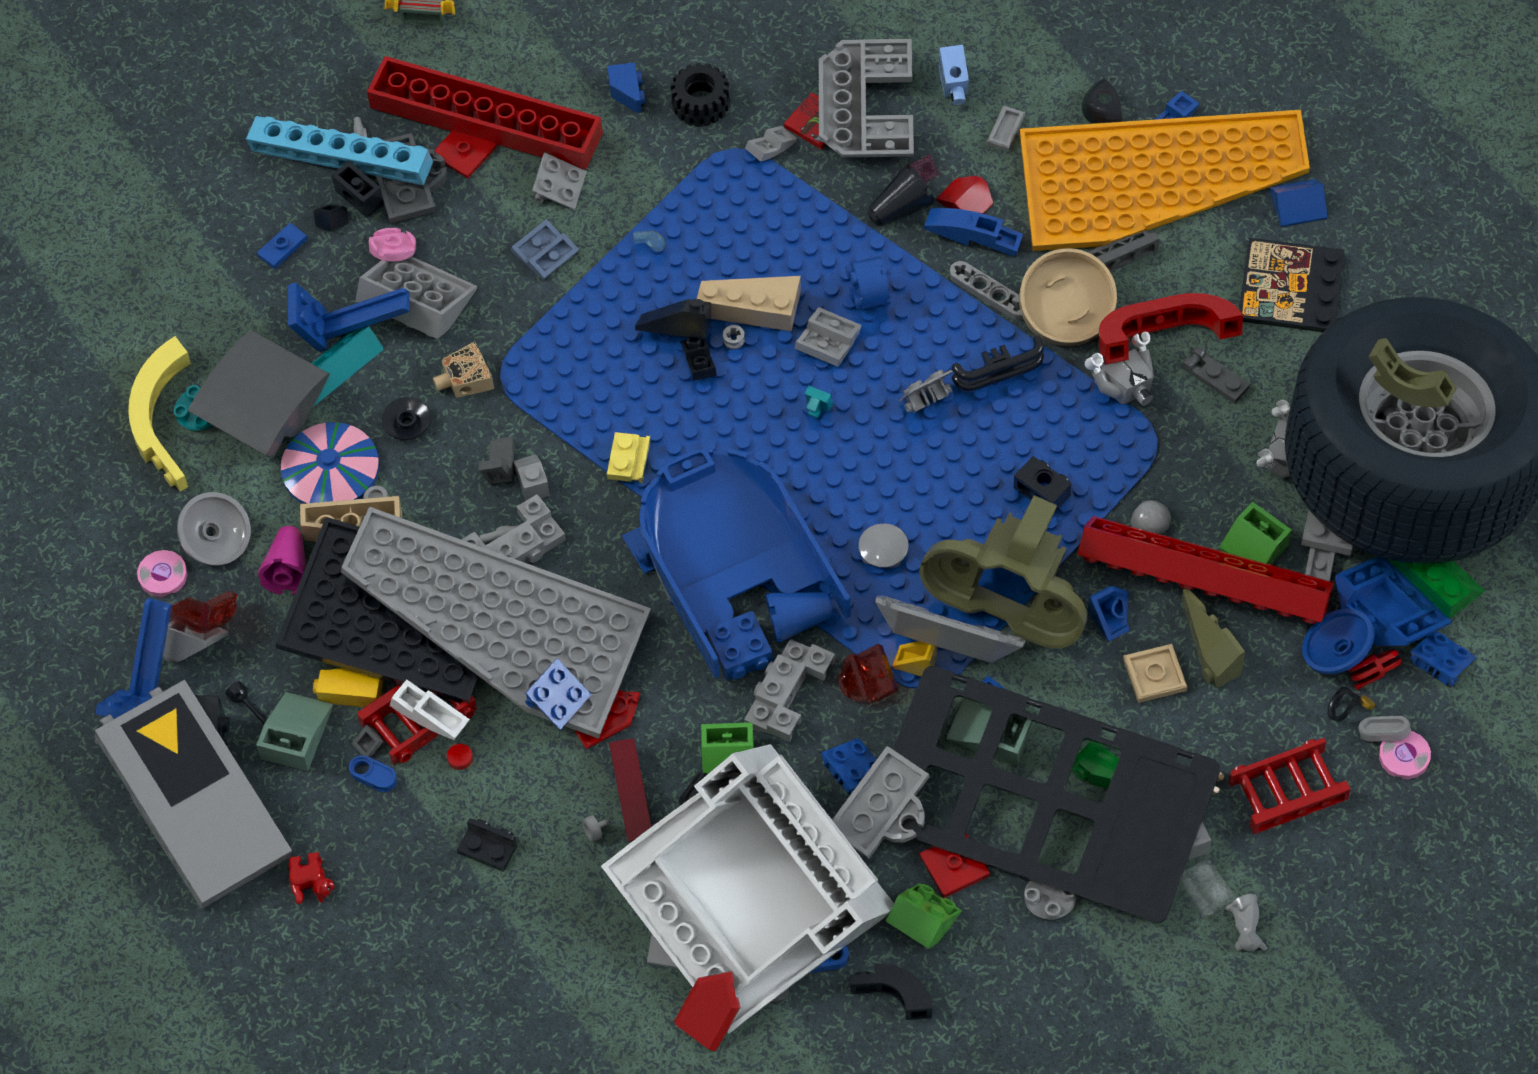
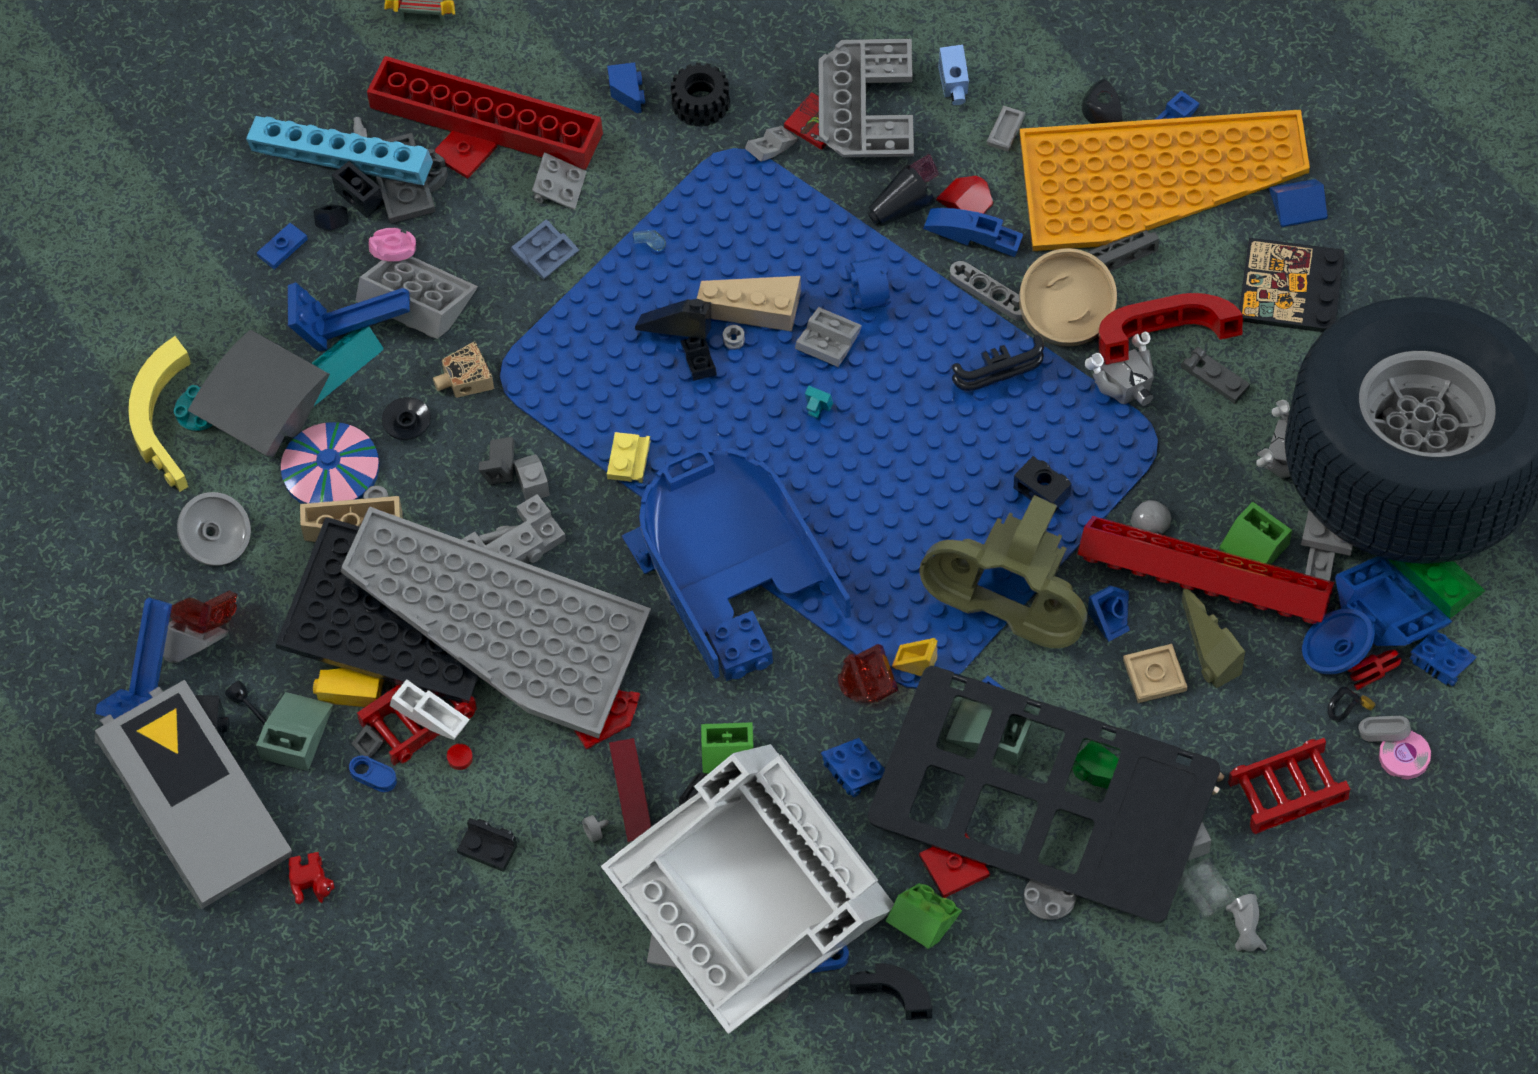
bright pink tile [137,550,188,597] -> none
dark pink cone [258,526,307,594] -> none
hinge [525,658,592,730] -> none
red tile [674,971,741,1051] -> none
light grey bracket [744,639,835,742] -> none
blue cone [765,592,837,643] -> none
light grey plate [832,746,930,859] -> none
light grey dish [859,524,908,568] -> none
light grey slope [875,595,1026,663] -> none
light grey hinge [899,370,952,413] -> none
olive arch [1369,338,1457,408] -> none

